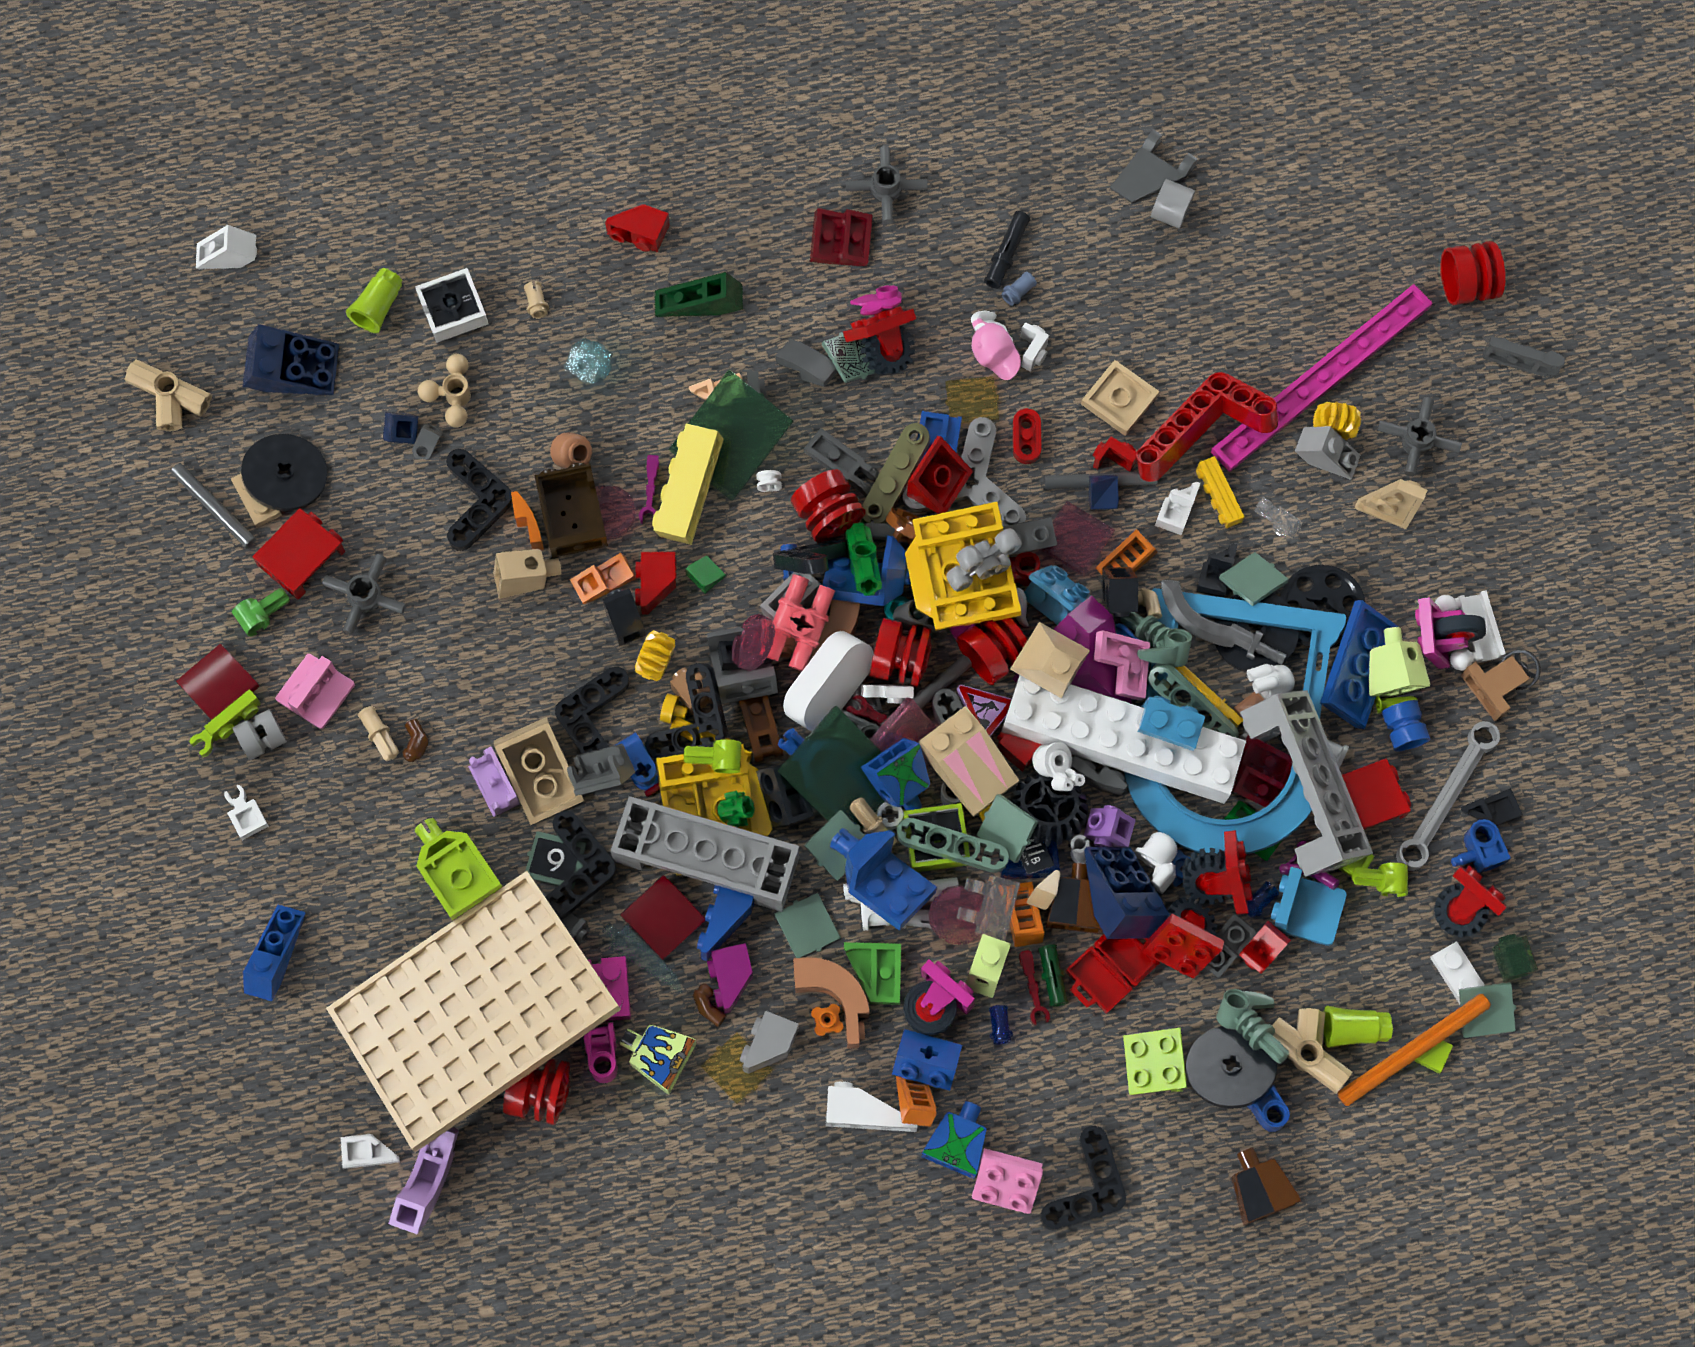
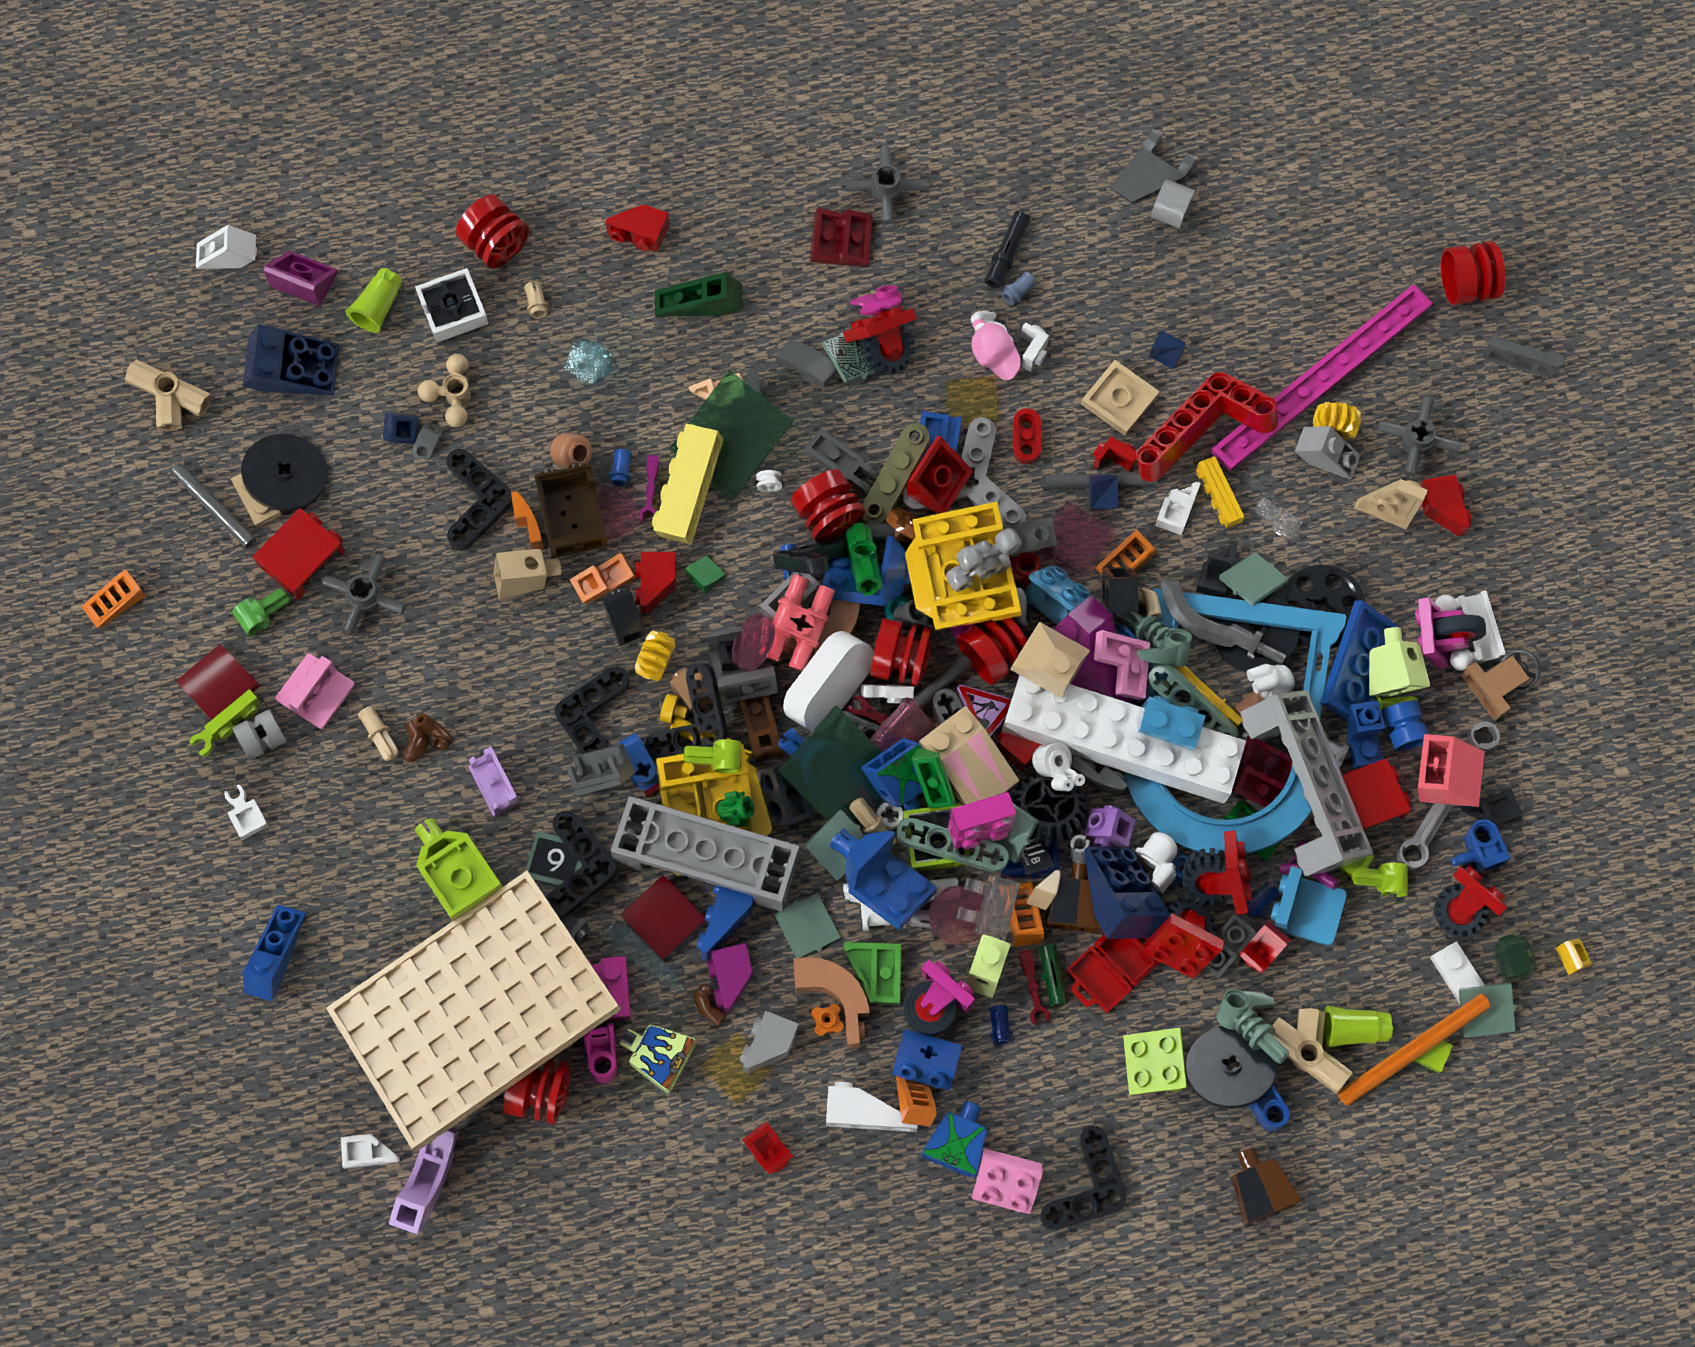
tan slope [494,717,584,825] -> none
none -> orange slope [81,569,146,629]
none -> magenta slope [263,251,338,306]
none -> reddish brown arm [415,713,452,751]
none -> red wheel [455,194,530,269]
none -> blue pin [609,449,632,487]
none -> red bracket [742,1121,793,1175]
none -> green slope [911,748,957,809]
none -> dark pink piece [947,792,1016,849]
none -> dark blue slope [1149,331,1186,369]
none -> blue slope [1347,701,1385,770]
none -> coral slope [1418,734,1485,807]
none -> red slope [1420,474,1472,536]
none -> yellow slope [1556,939,1592,975]

